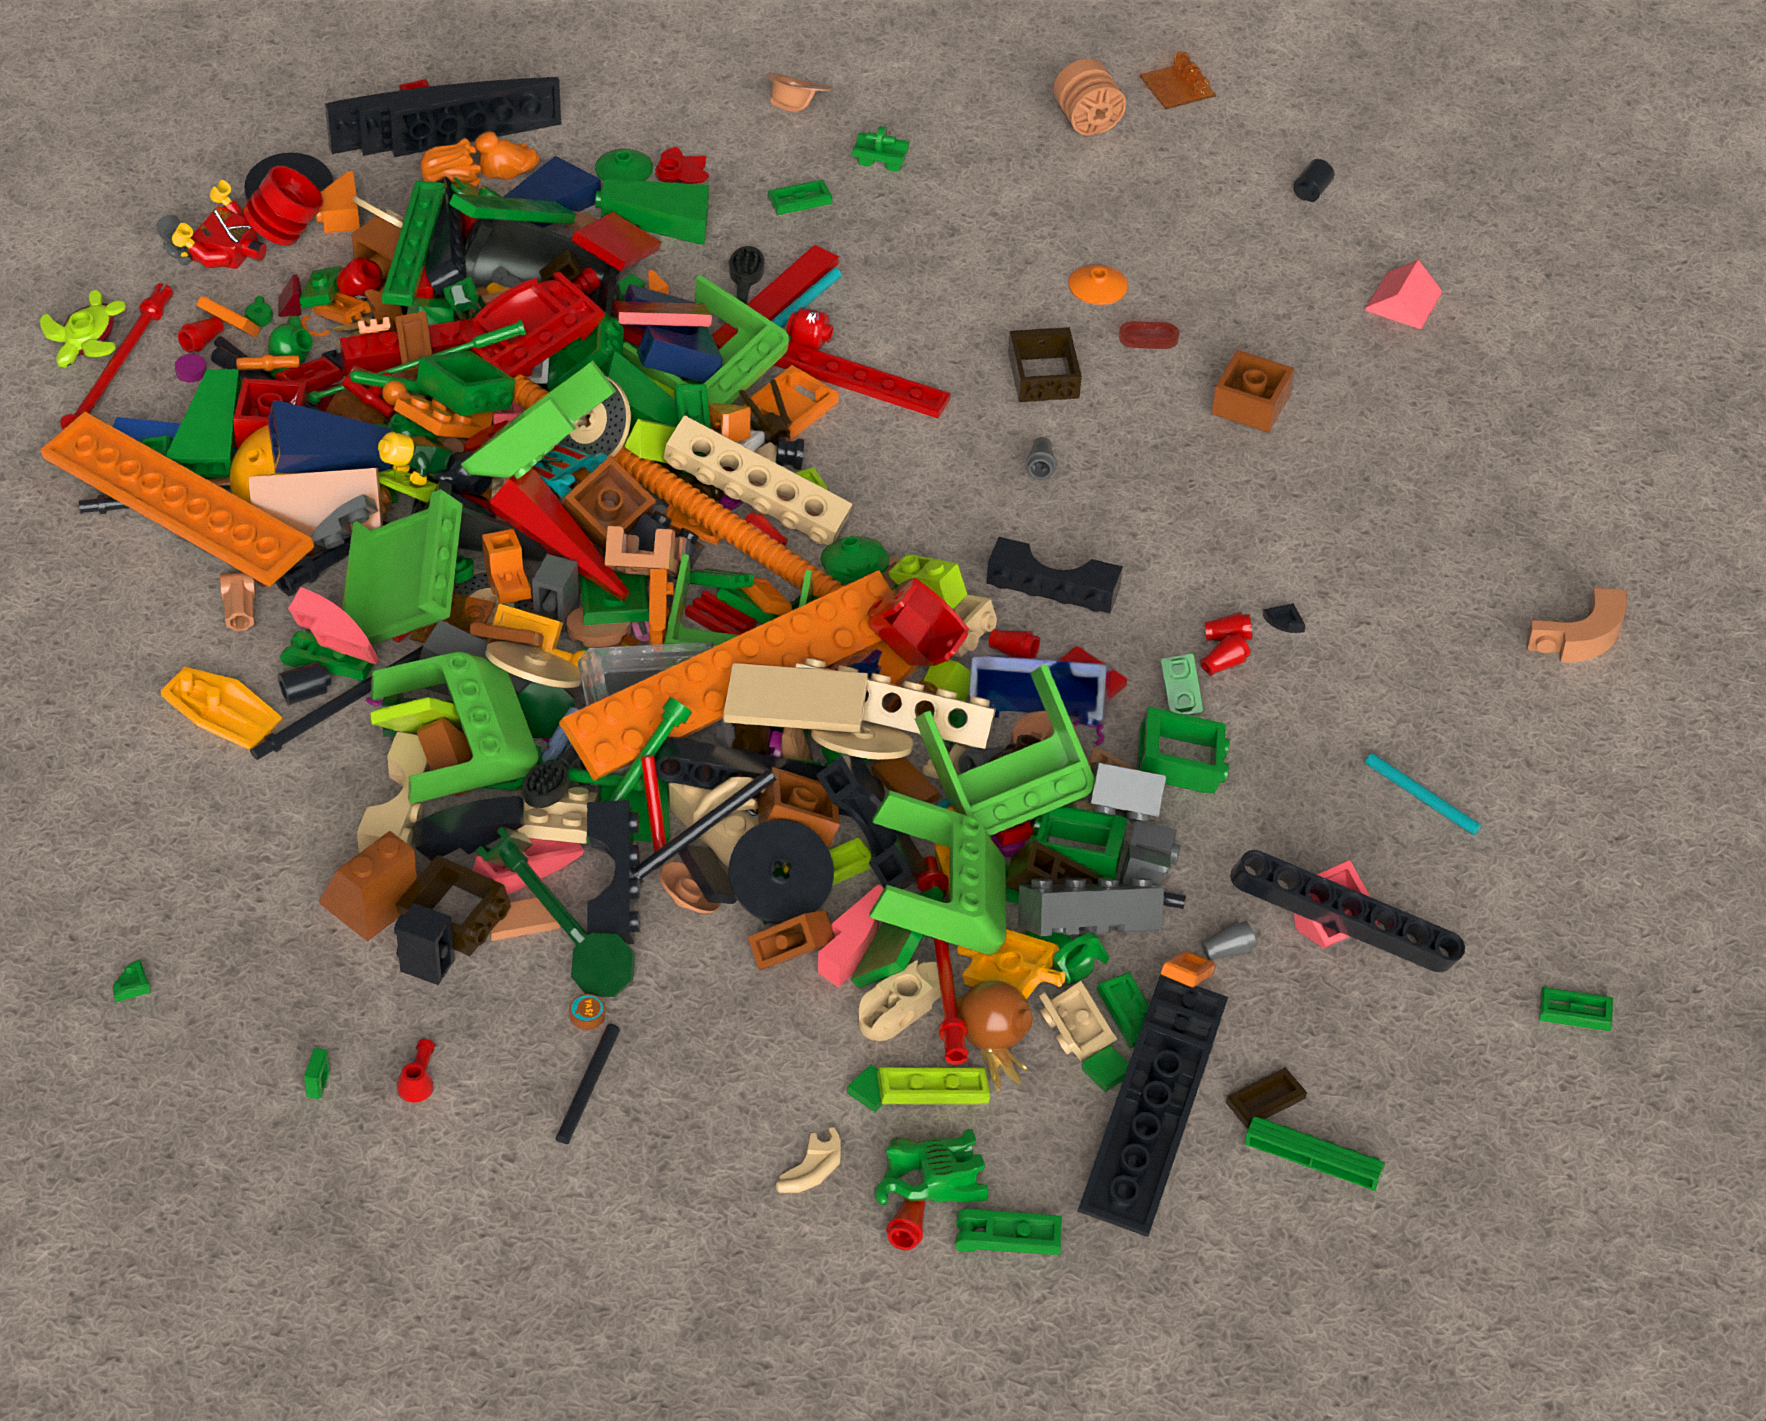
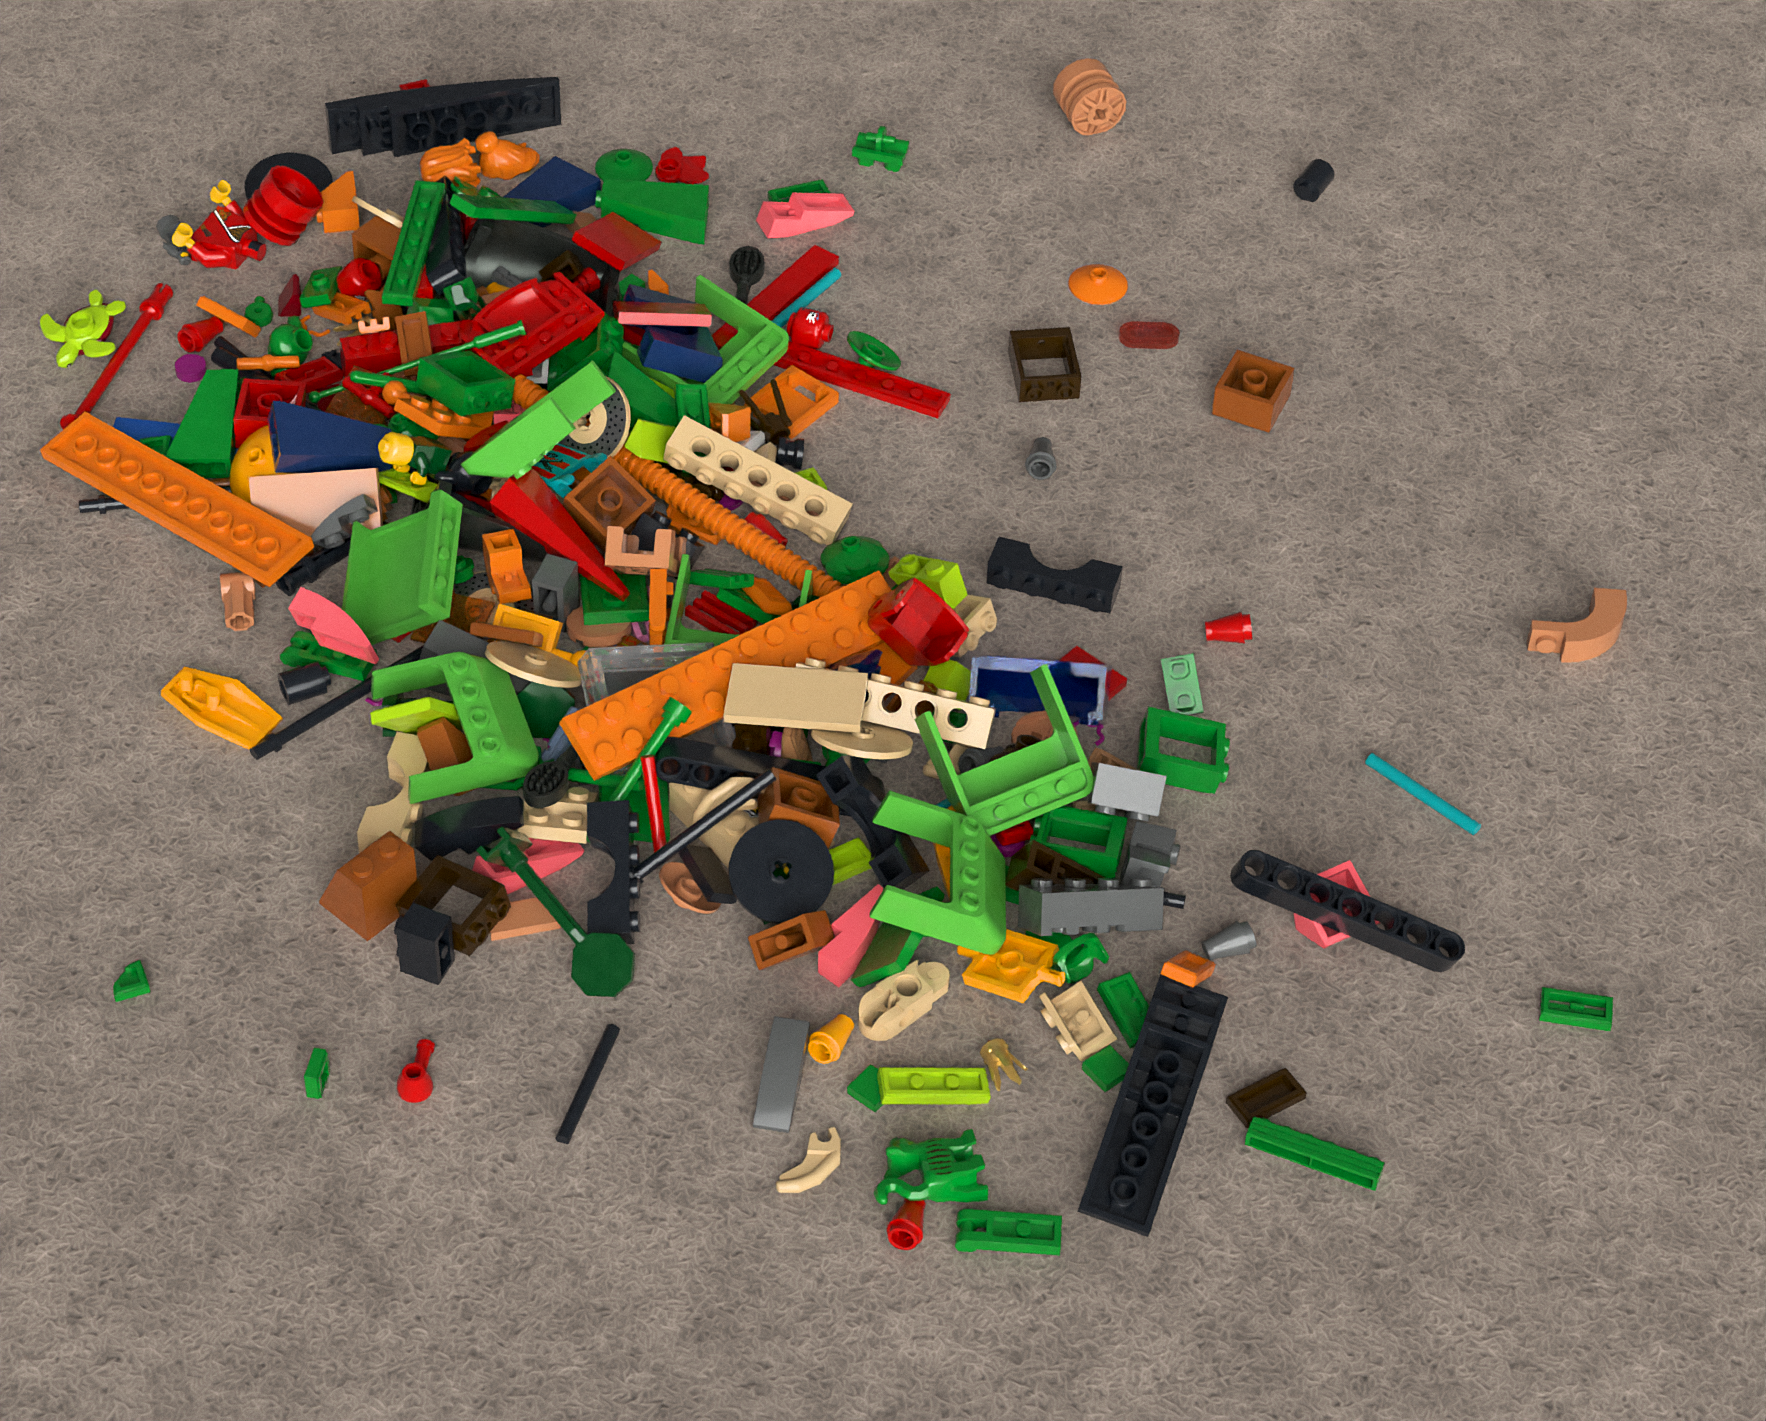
dark orange tile [569,994,605,1030] -> none
nougat piece [766,73,833,112] -> none
dark orange tile [872,756,940,804] -> none
red bar [917,855,968,1065] -> none
dark orange brick [956,980,1033,1049] -> none
red cone [989,629,1040,663] -> none
clear orange hinge [1140,51,1216,110] -> none
red cone [1200,633,1250,676] -> none
black tile [1263,603,1305,633] -> none
coral slope [1365,259,1442,329] -> none
none -> dark grey slope [753,1016,810,1133]
none -> coral slope [756,193,854,238]
none -> light orange cone [808,1014,854,1064]
none -> green dish [847,331,901,371]

